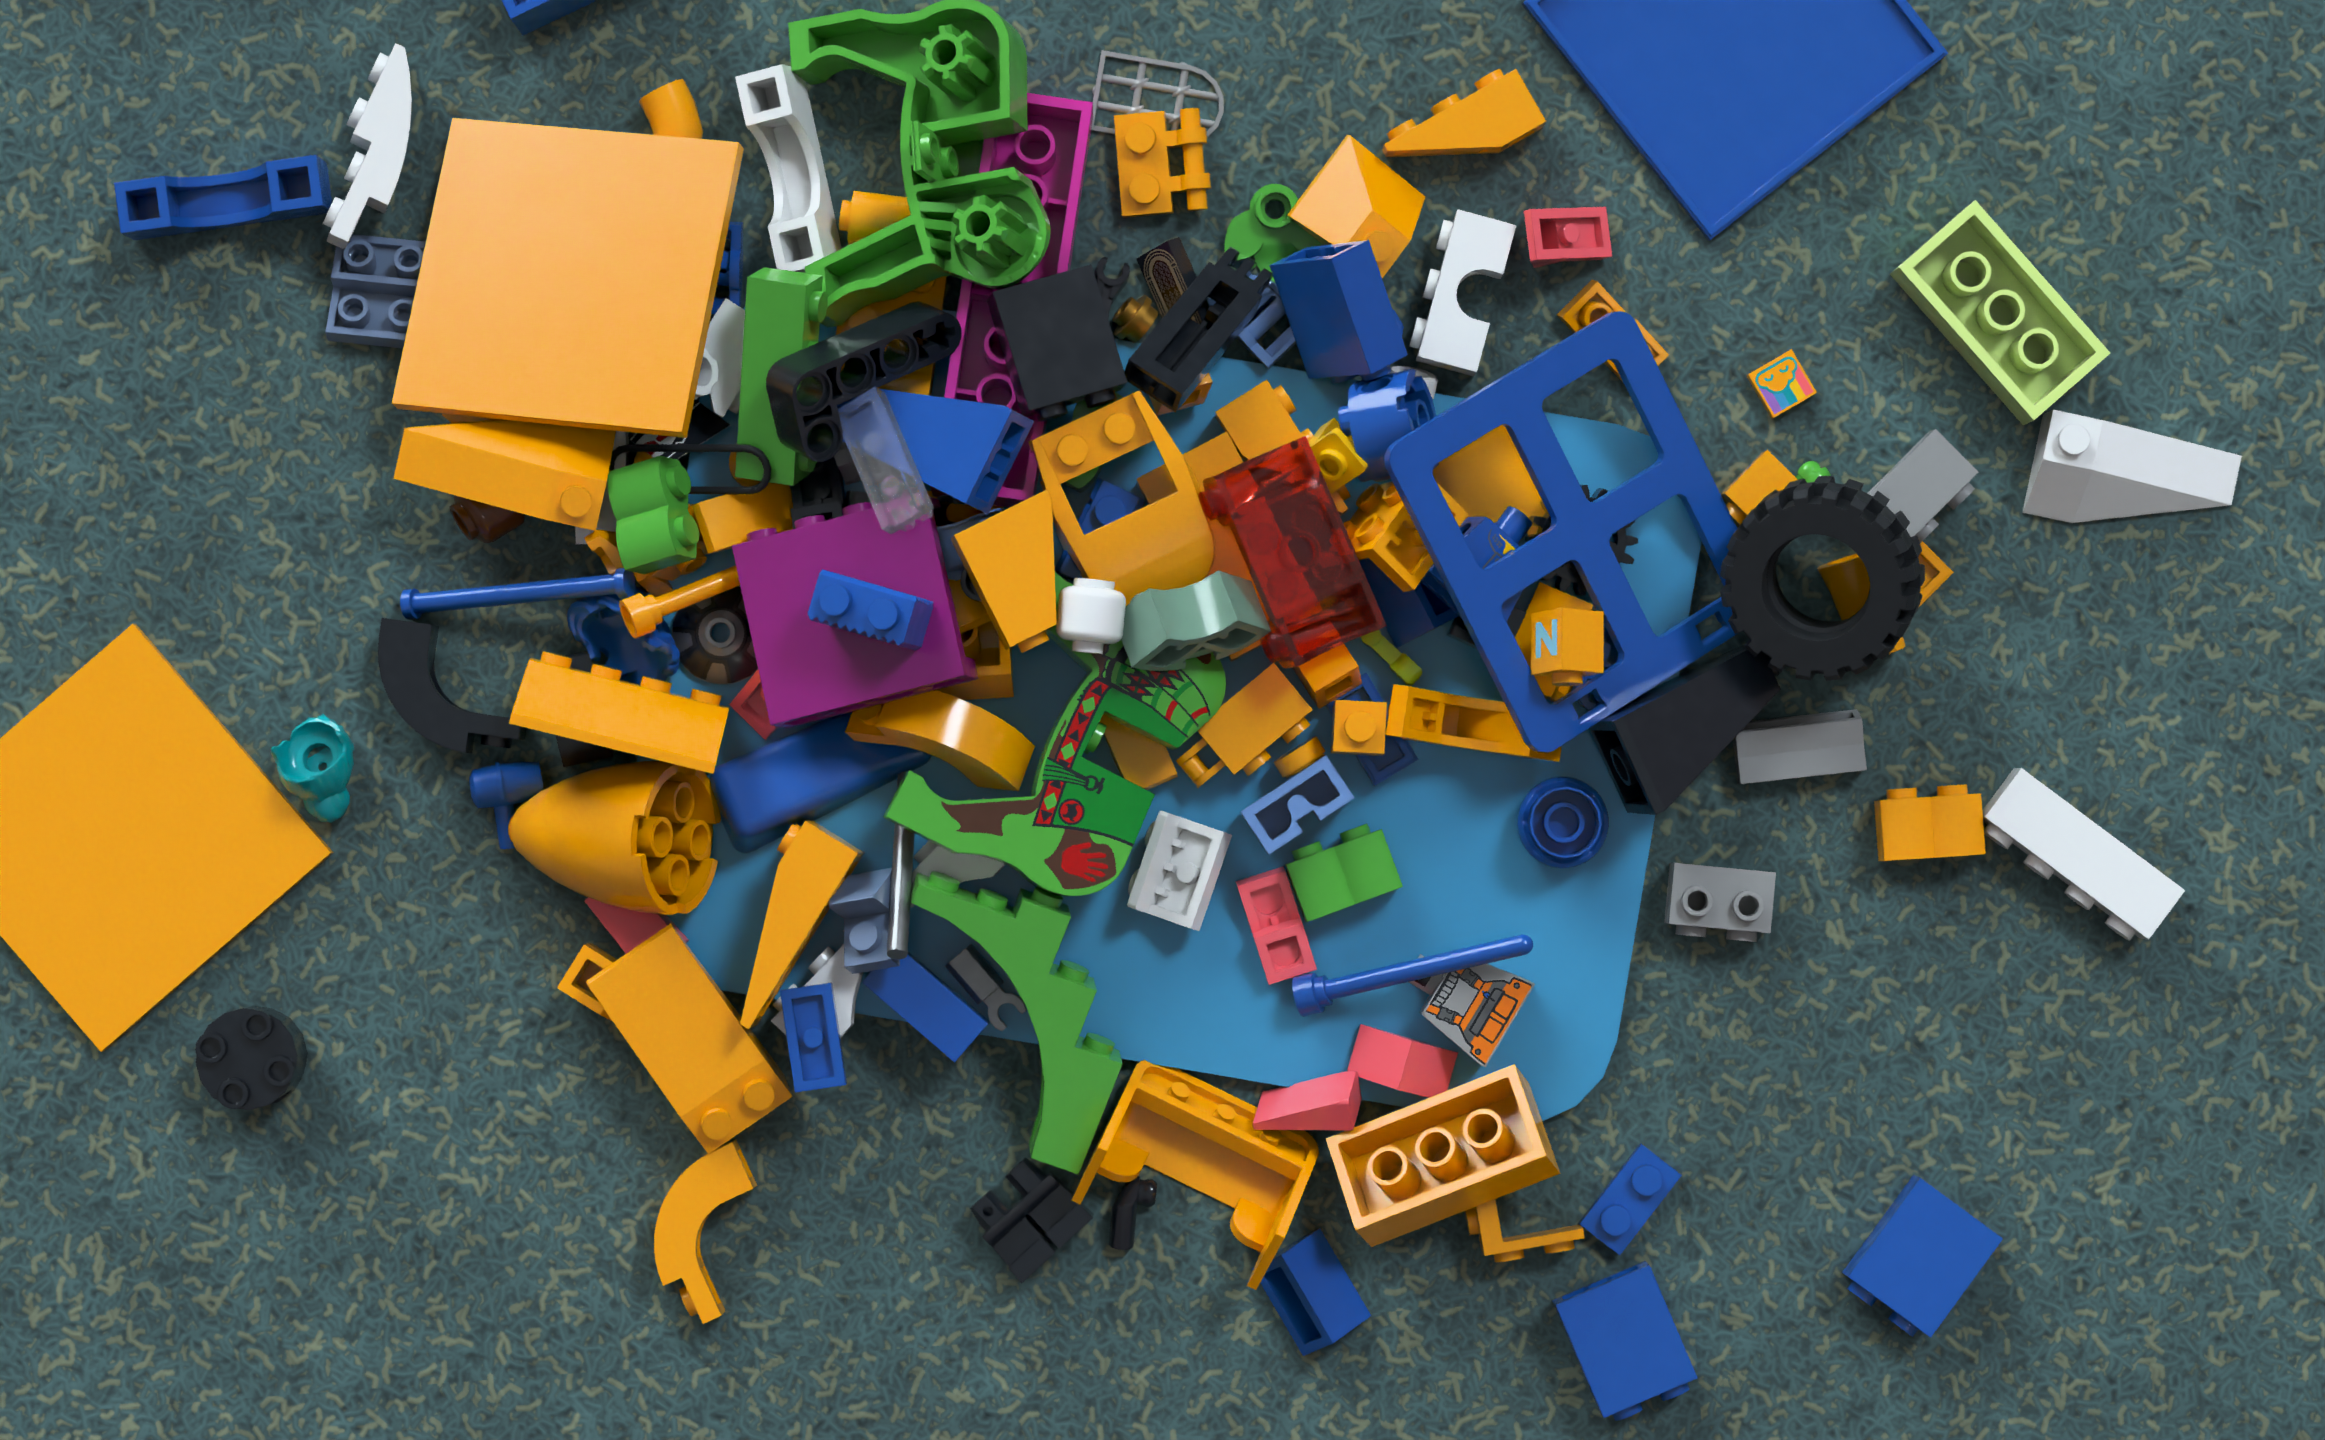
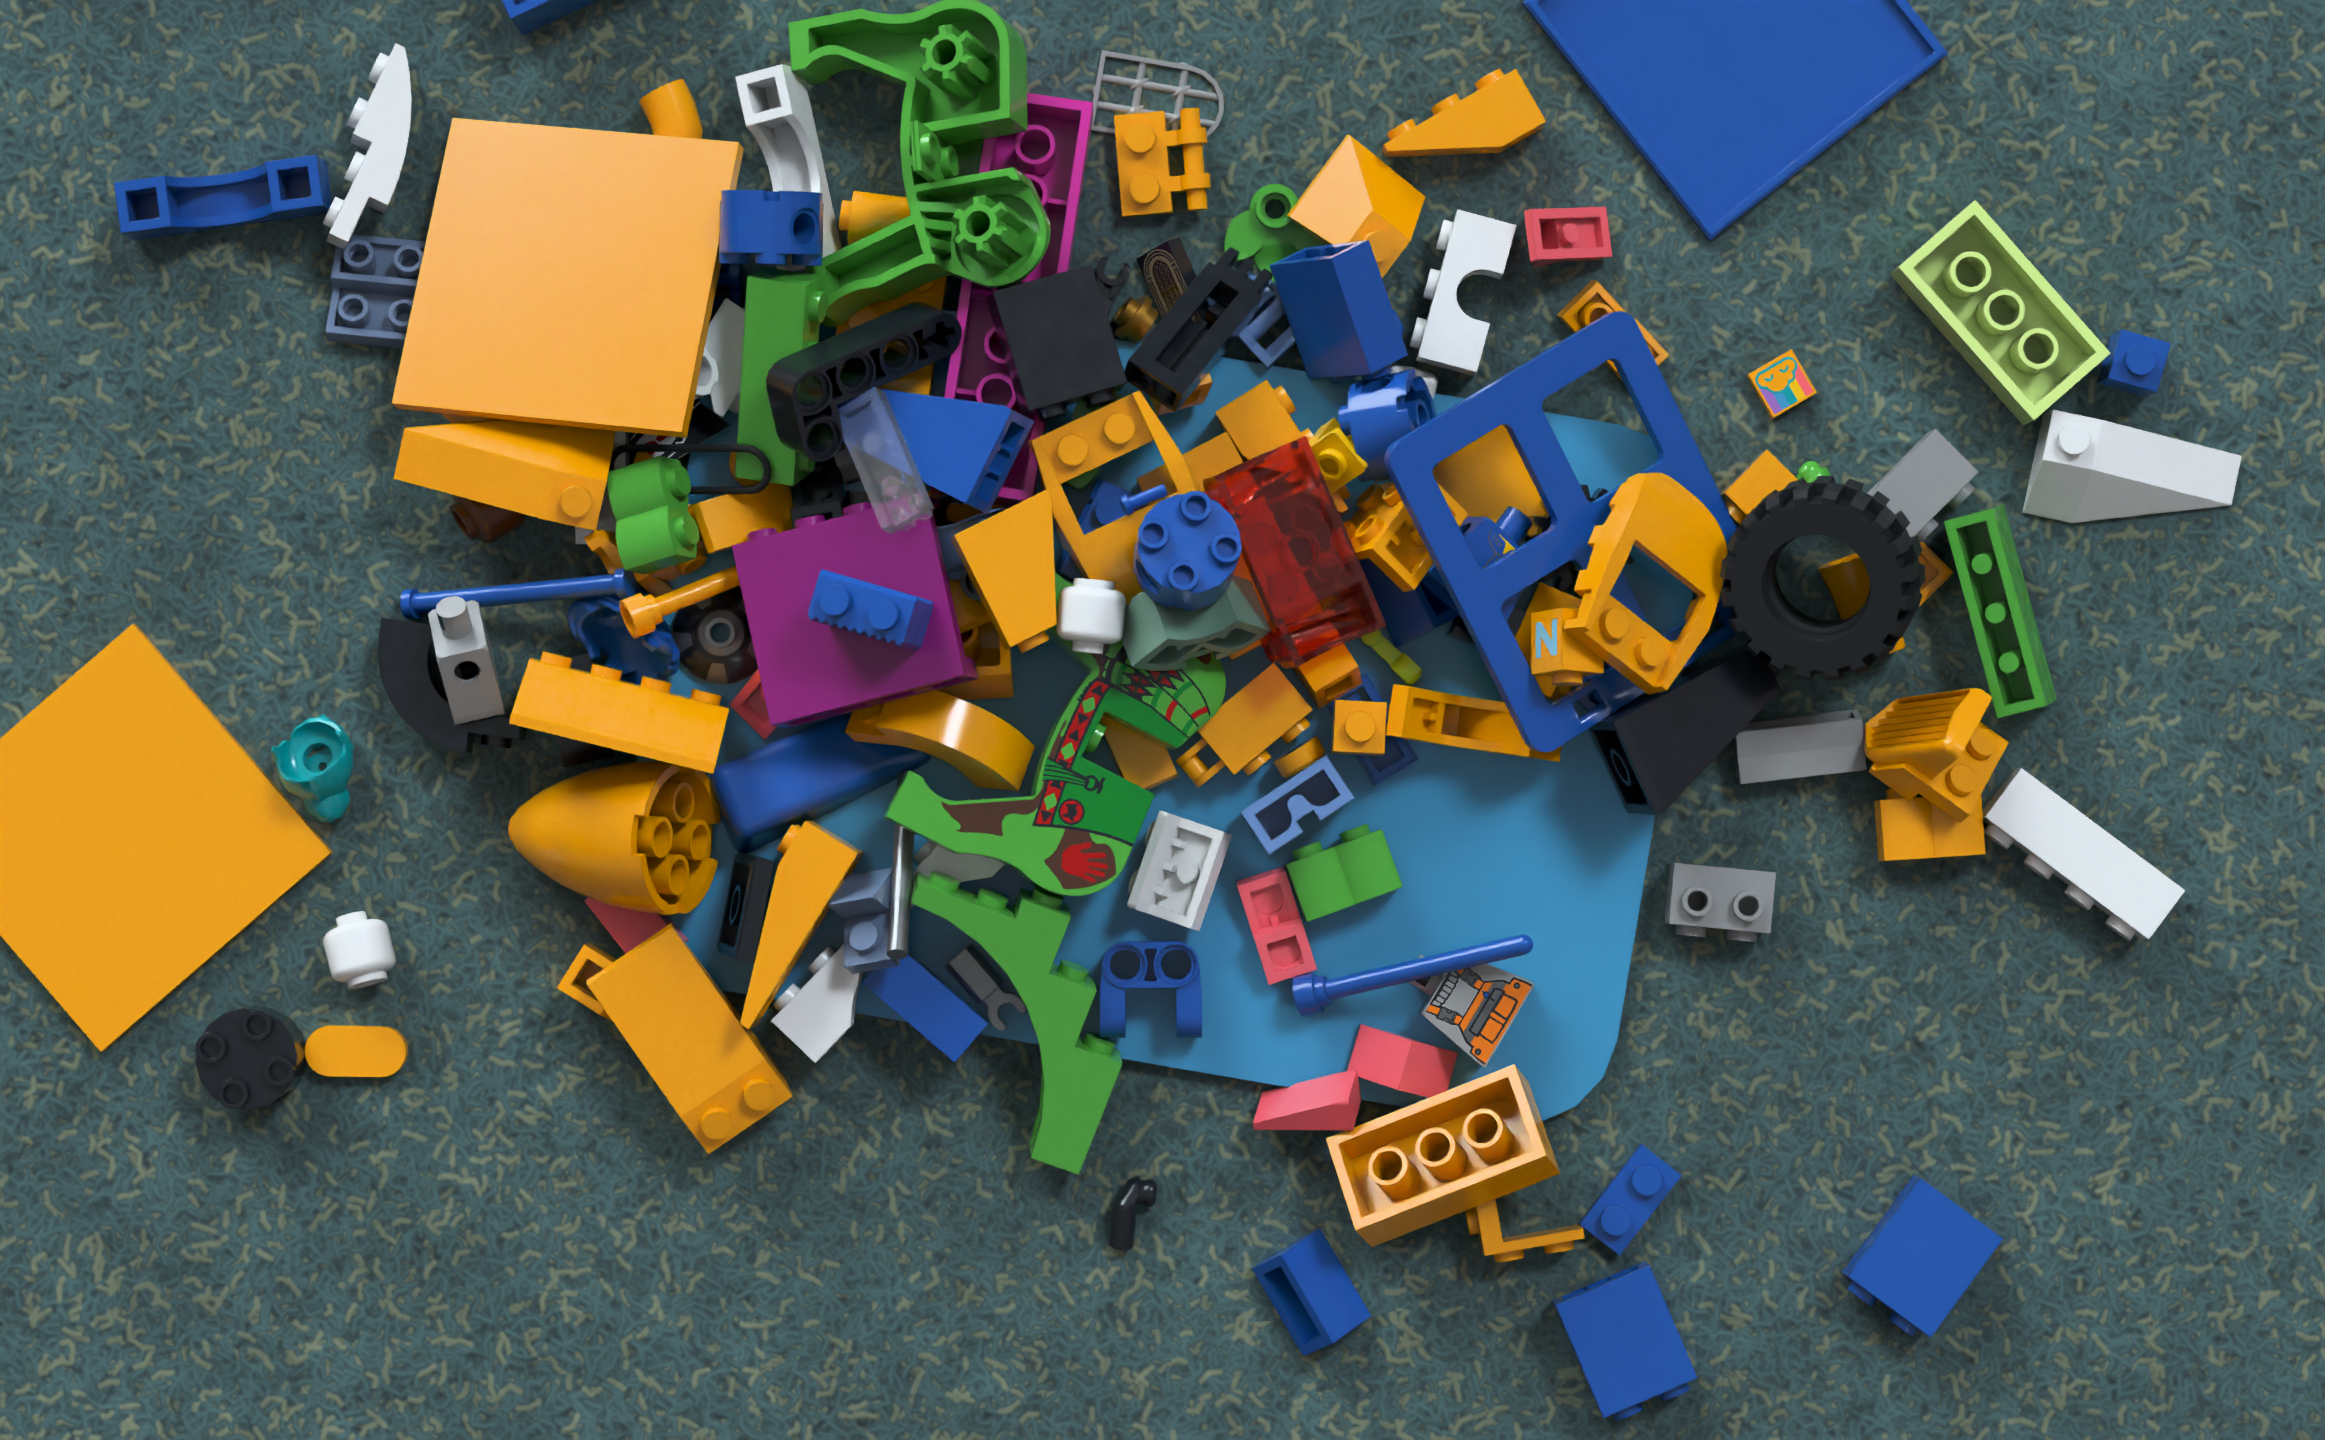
blue piece [469,762,544,849] -> none
light orange arch [654,1139,757,1324] -> none
blue plate [780,982,847,1093] -> none
black hips [970,1157,1094,1284] -> none
light orange windscreen [1071,1060,1319,1290] -> none
blue piece [1517,777,1609,868] -> none
none -> light orange tile [305,1025,408,1077]
none -> white head [323,911,396,989]
none -> light grey torso [428,596,505,725]
none -> black tile [717,852,774,963]
none -> blue brick [719,190,824,266]
none -> blue piece [1100,940,1202,1038]
none -> blue piece [1120,484,1168,516]
none -> blue brick [1133,491,1242,611]
none -> light orange slope [1563,473,1728,695]
none -> light orange piece [1864,688,2009,823]
none -> bright green brick [1944,504,2057,718]
none -> blue brick [2097,329,2171,397]

